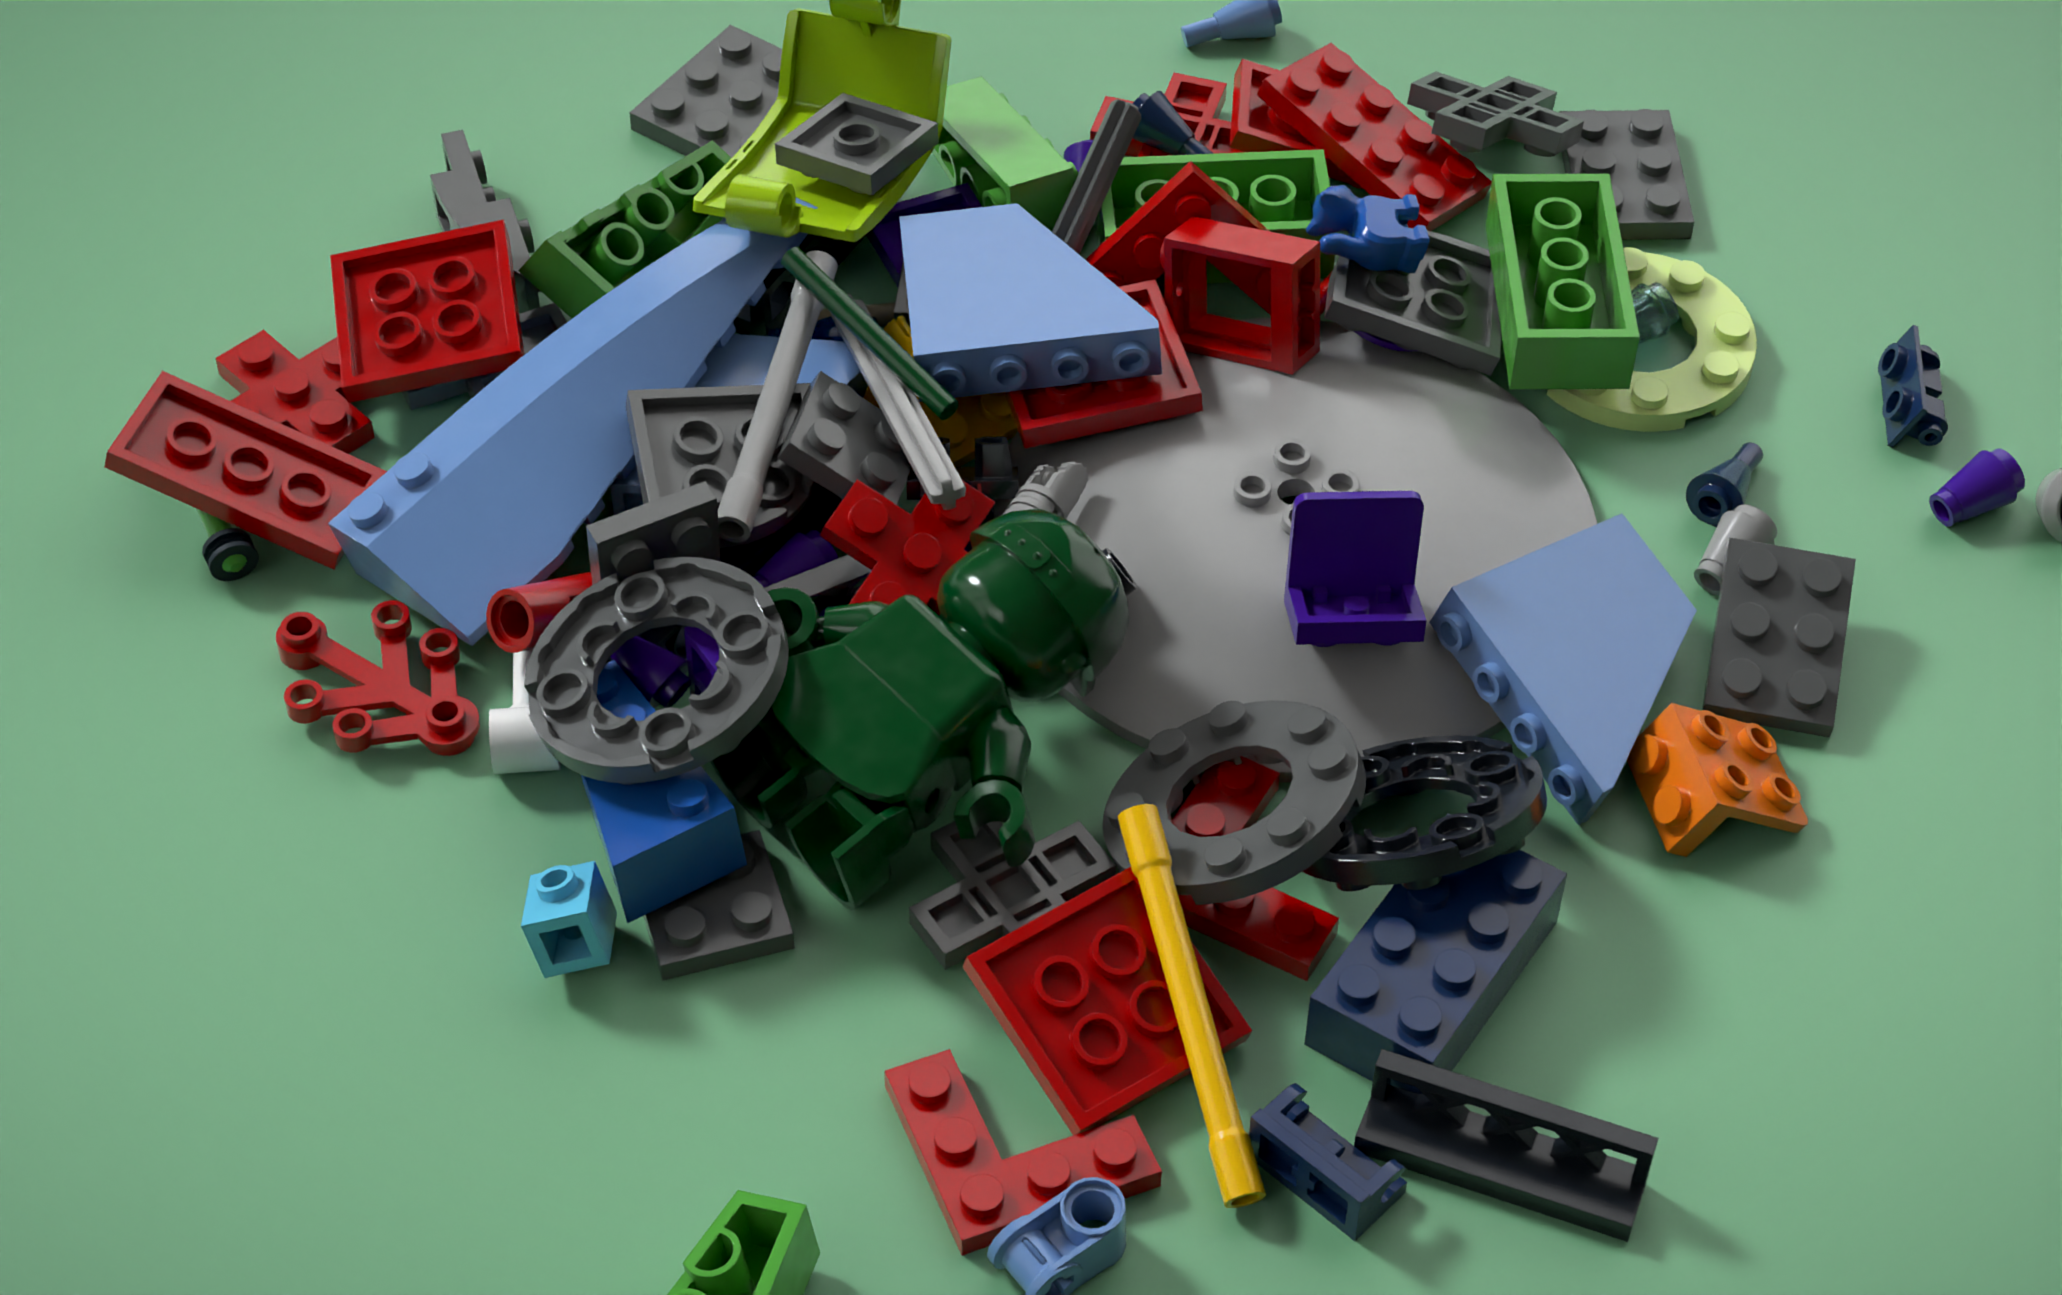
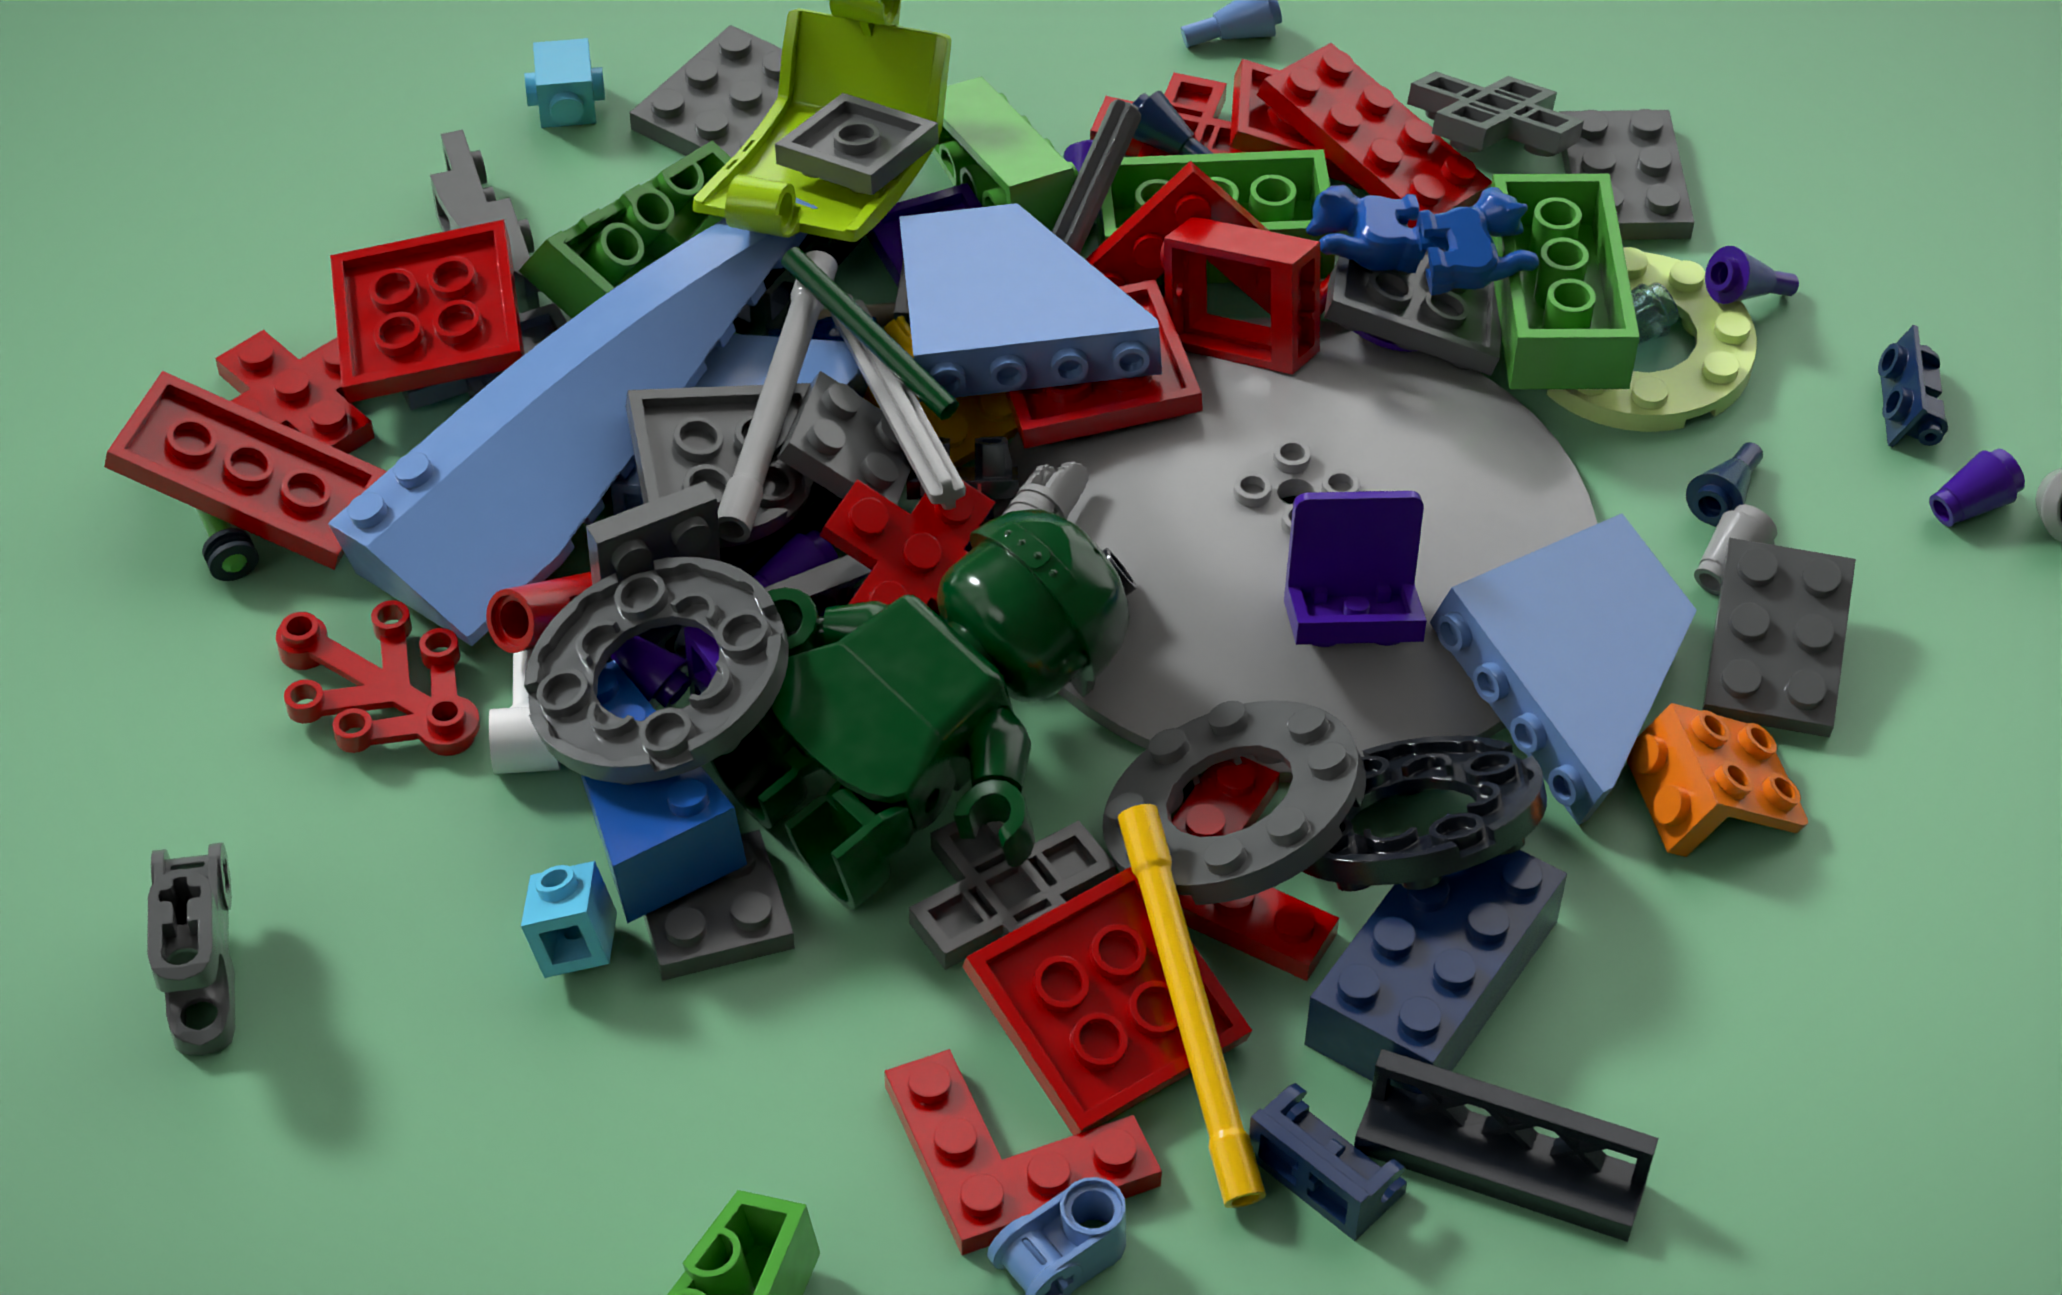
none -> dark grey piece [147,842,235,1055]
none -> medium azure brick [524,38,605,128]
none -> blue animal [1416,187,1539,295]
none -> dark purple cone [1705,246,1799,304]

